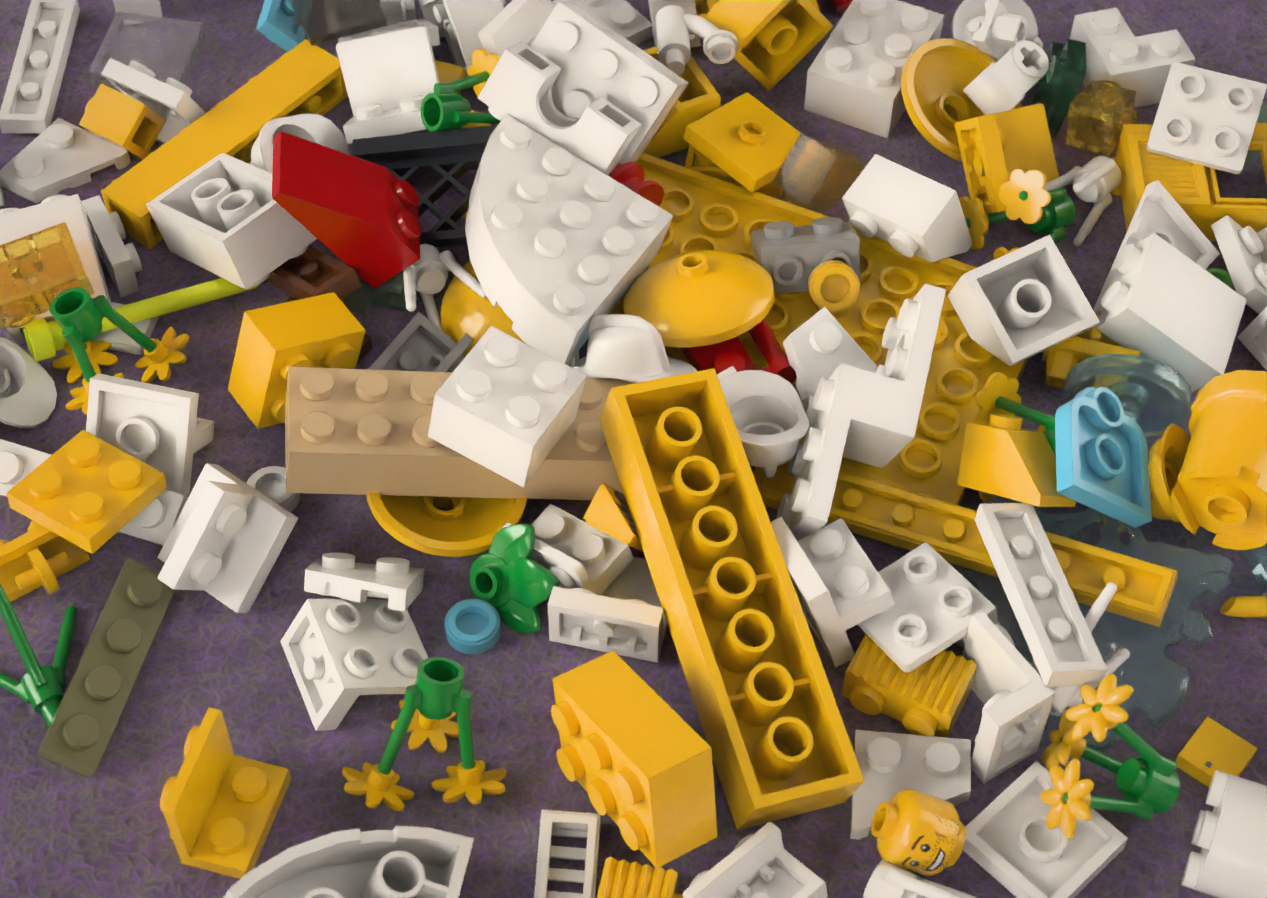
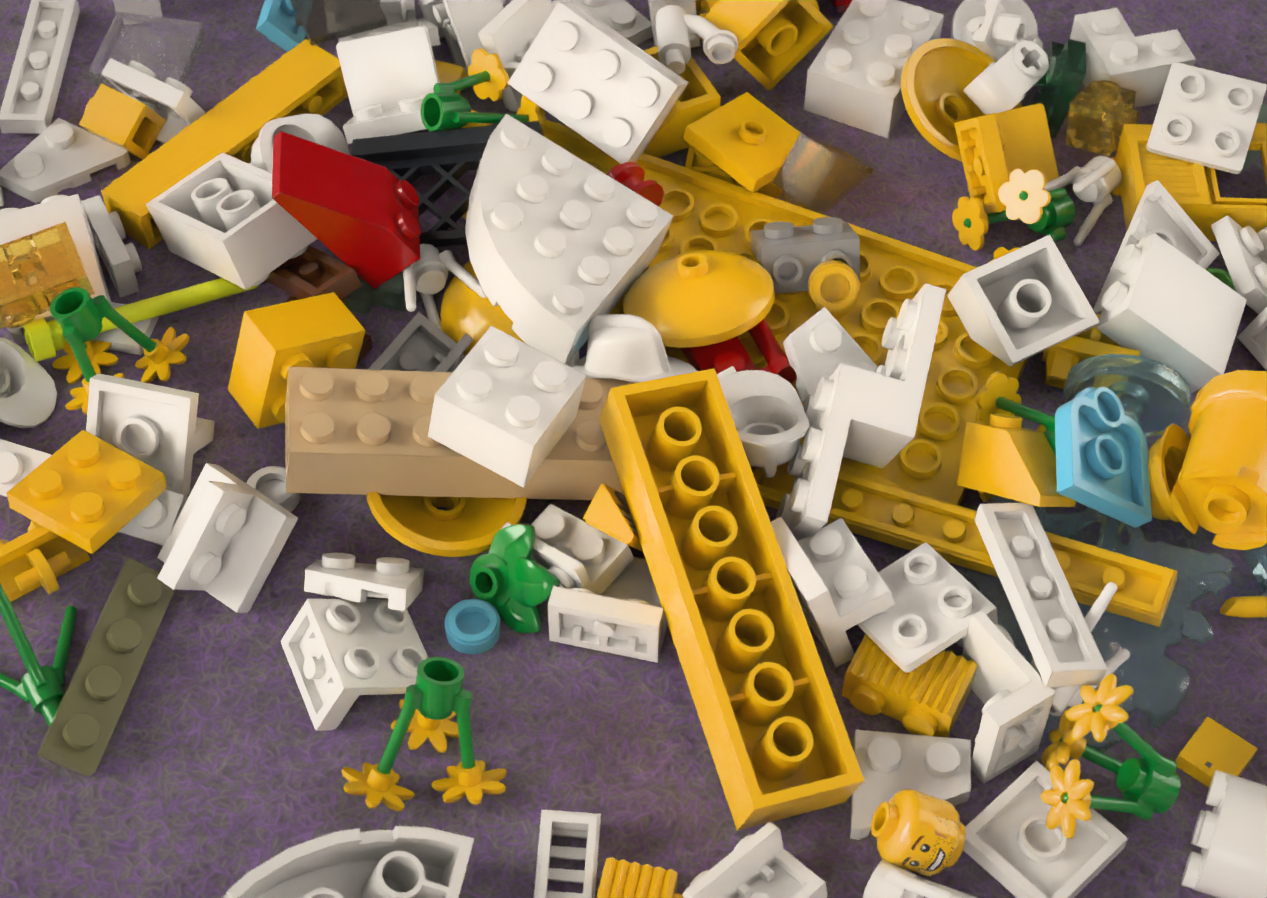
yellow bracket [160,707,292,879] -> none
white arch [478,41,642,175] -> none
yellow brick [551,651,718,868] -> none
white slope [842,154,973,263] -> none

